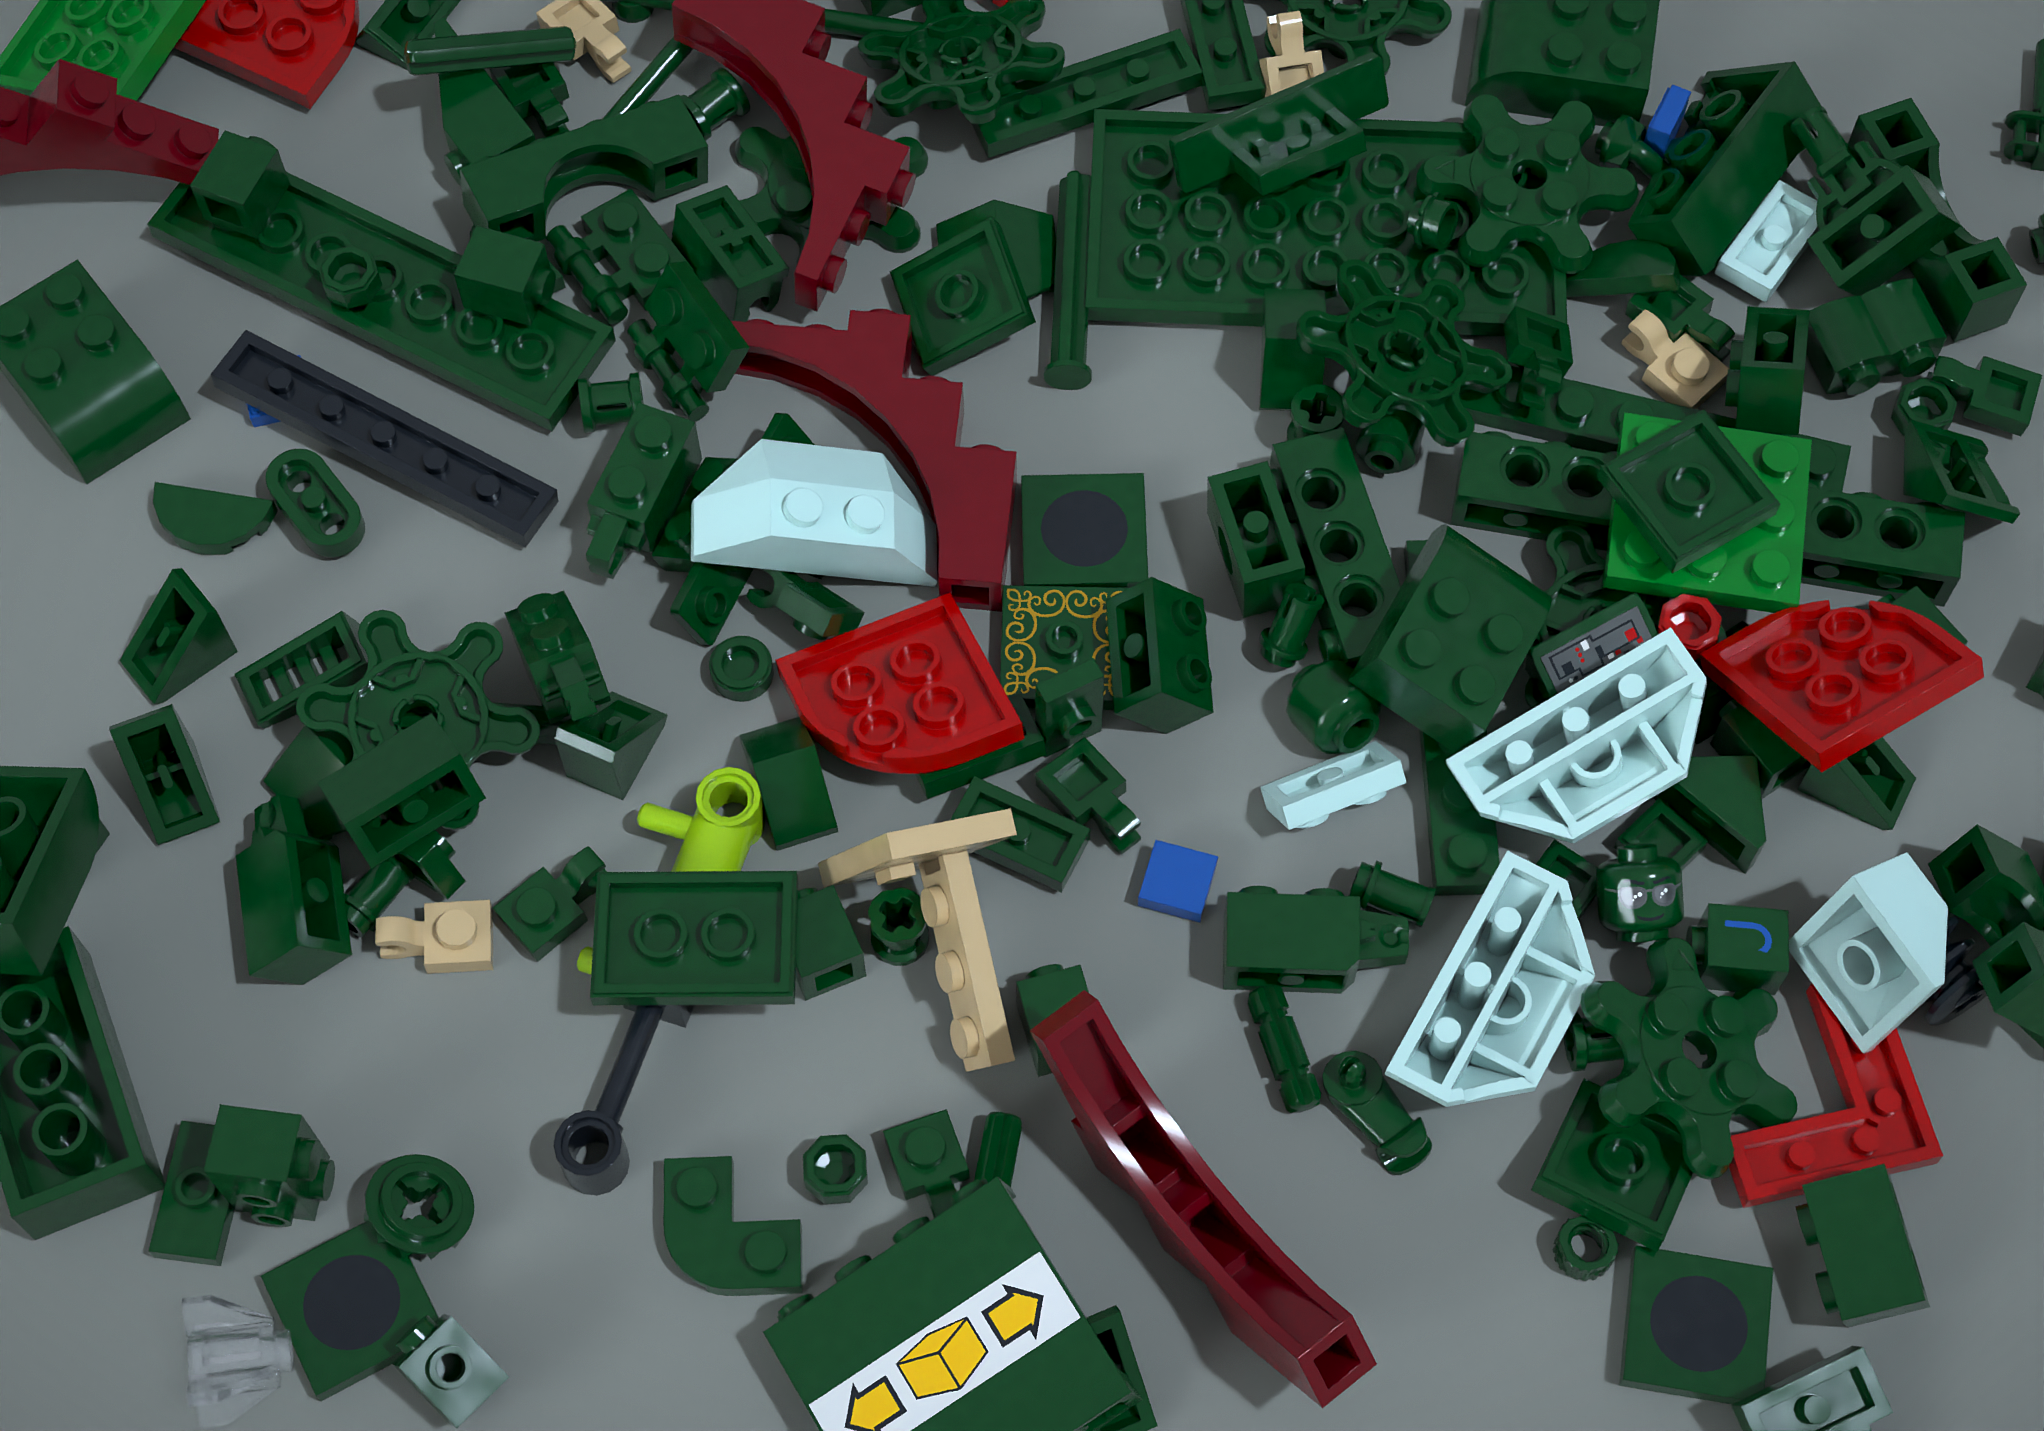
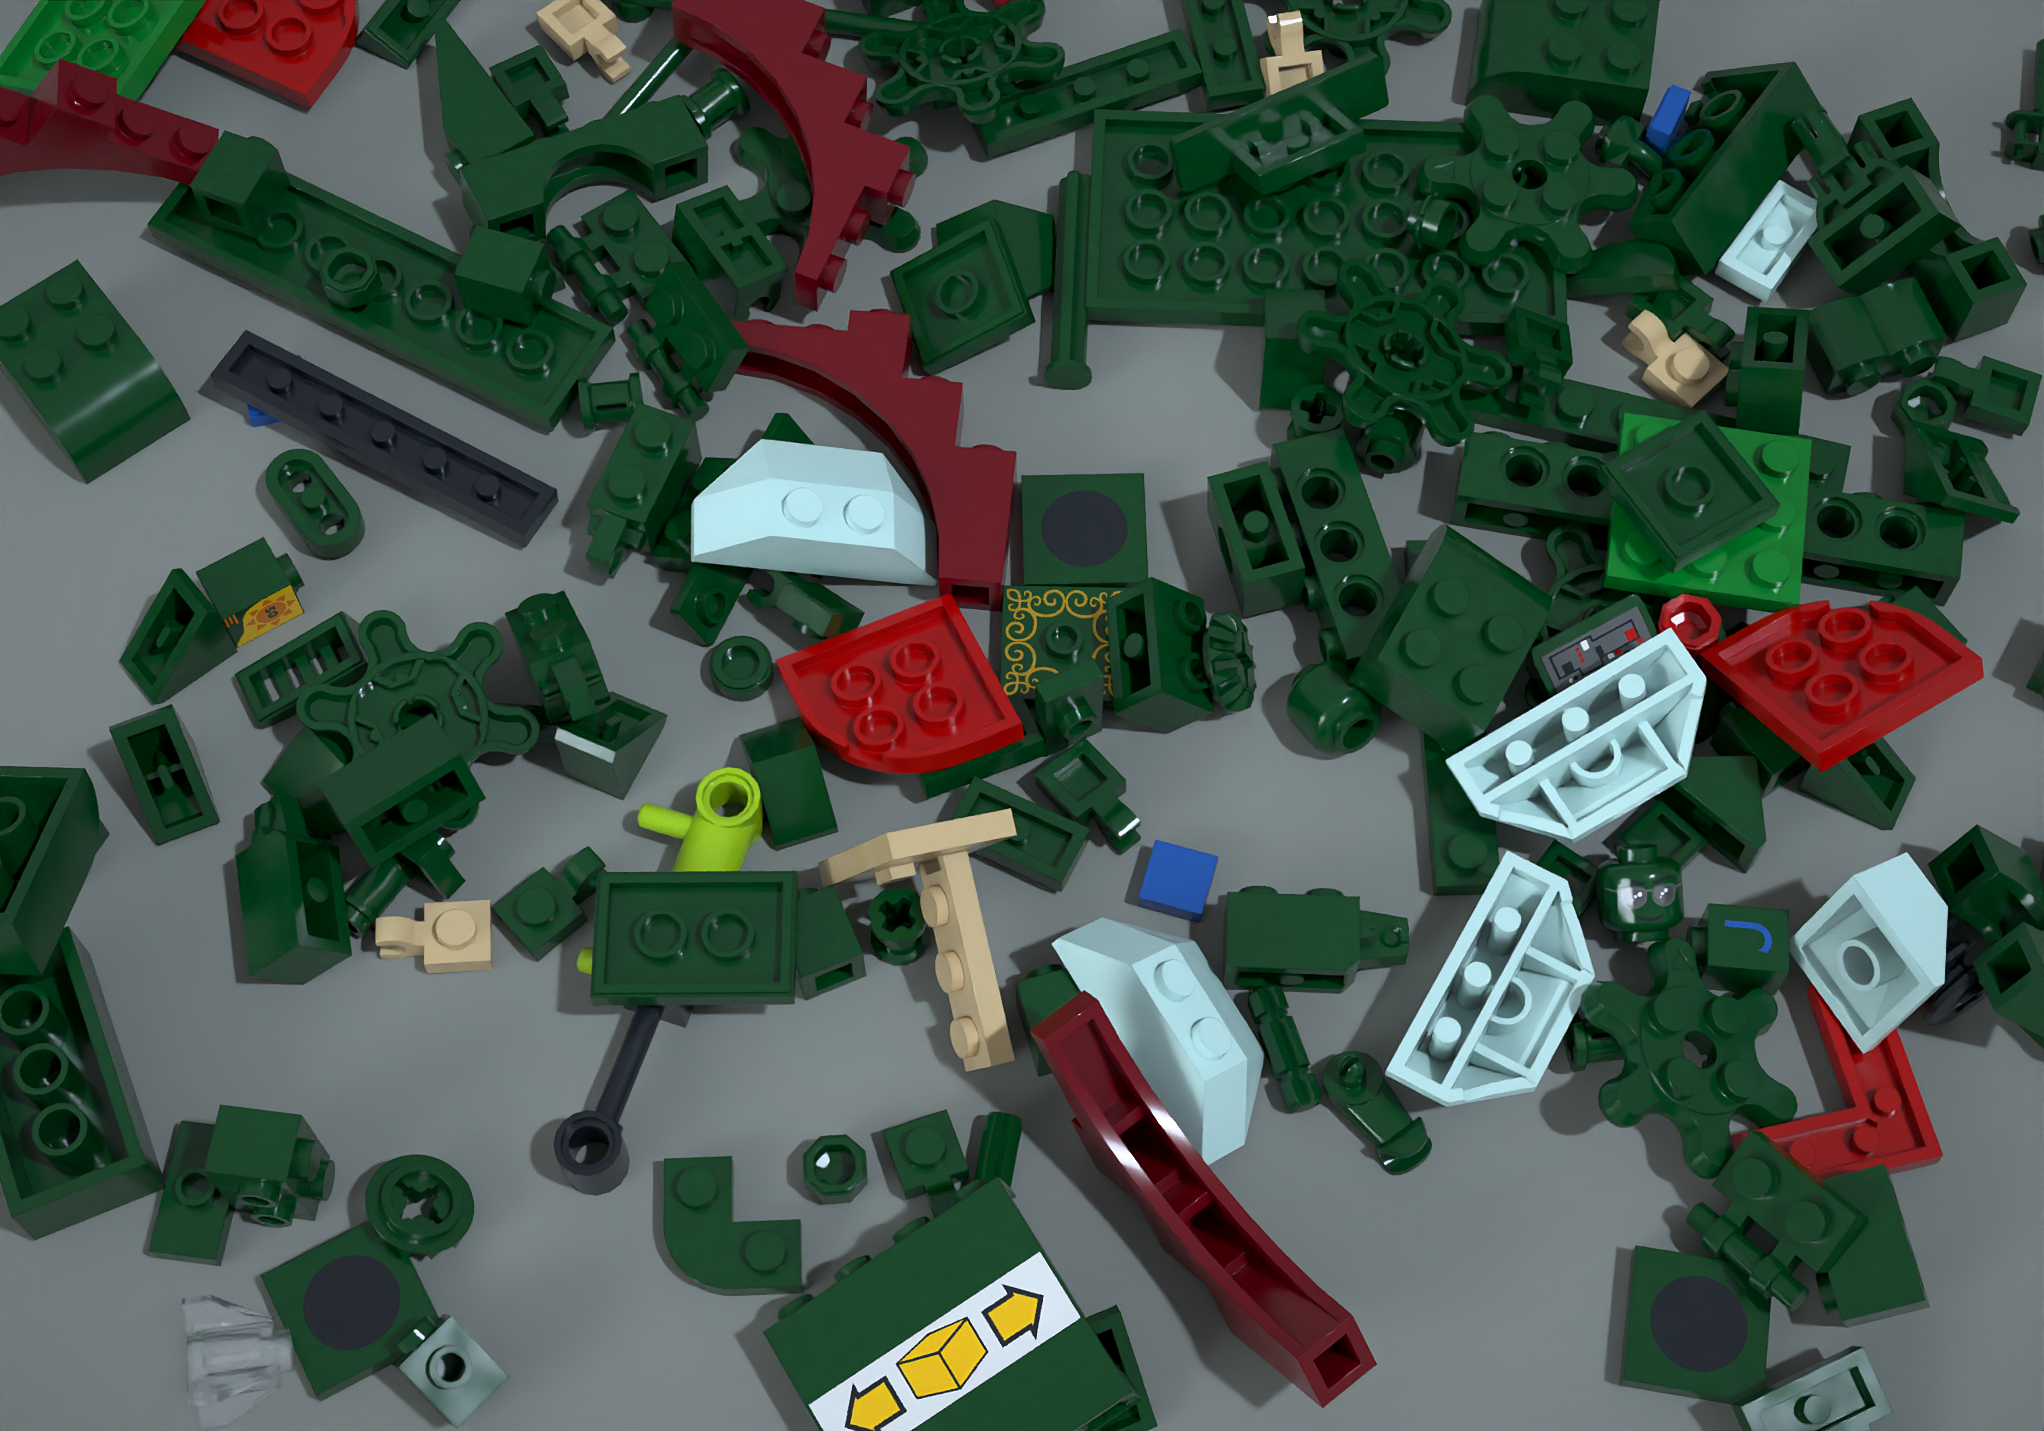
dark green tile [153,482,278,555] -> none
dark green axle [404,26,576,76] -> none
dark green pin [1259,583,1324,668] -> none
light aqua plate [1260,741,1406,830] -> none
dark green pin [1348,860,1436,927] -> none
dark green plate [1531,1078,1693,1252] -> none
dark green axle [1552,1216,1619,1281] -> none
none -> dark green brick [196,537,305,648]
none -> light aqua wedge [1051,917,1266,1166]
none -> dark green gear [1202,611,1257,714]
none -> dark green plate [1686,1130,1868,1311]

